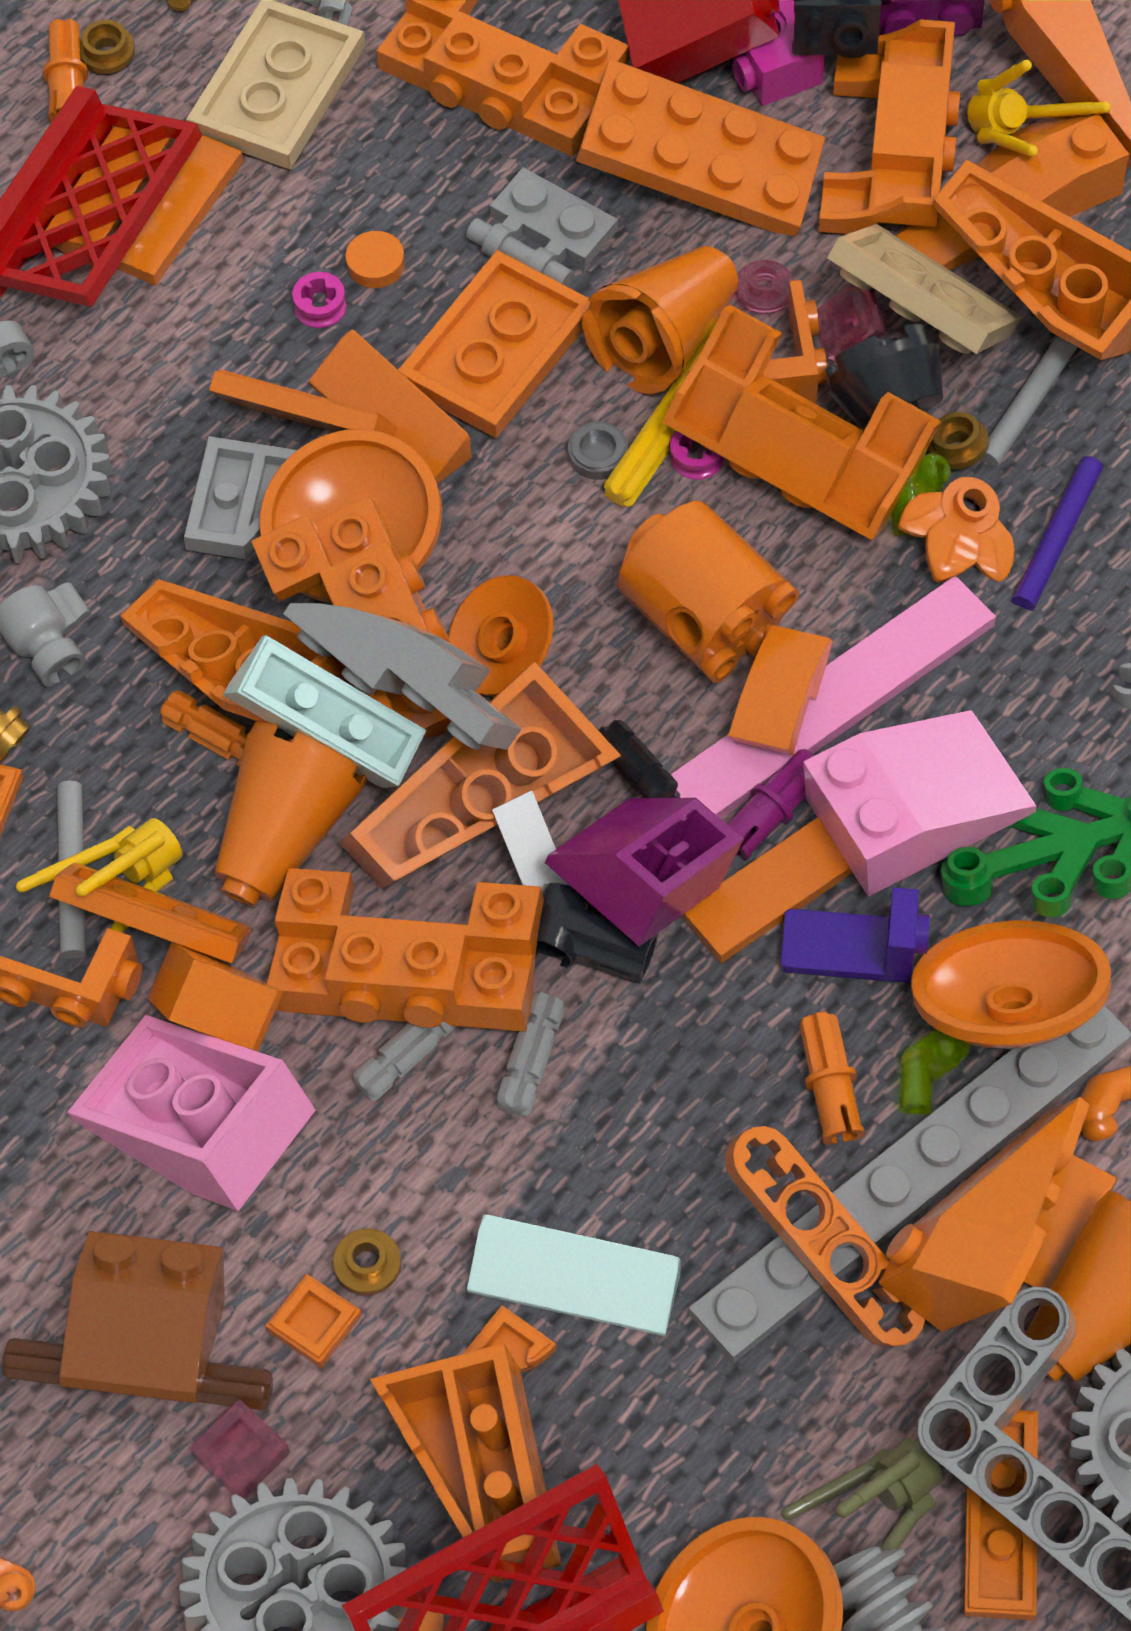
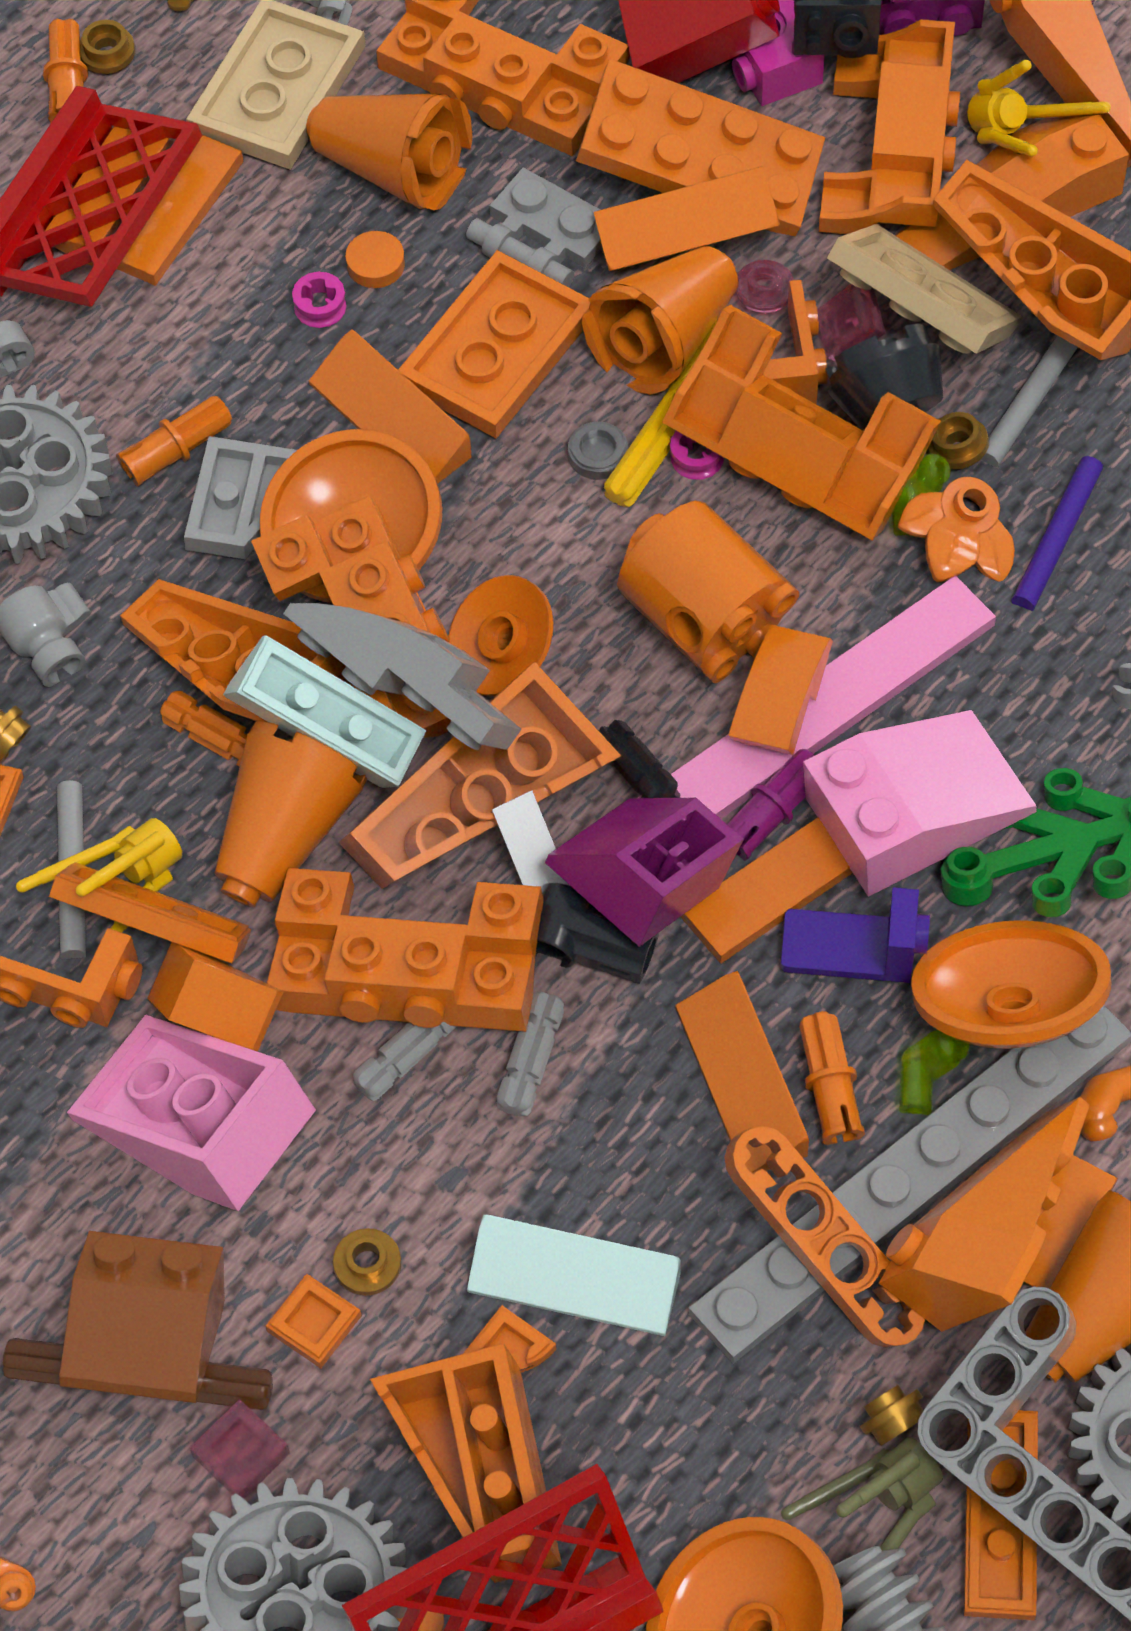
orange tile [209,369,397,436] -> none
none -> orange axle [116,396,232,487]
none -> orange cone [306,94,473,210]
none -> orange slope [593,166,780,271]
none -> orange slope [675,971,809,1173]
none -> pearl gold plate [860,1384,924,1446]

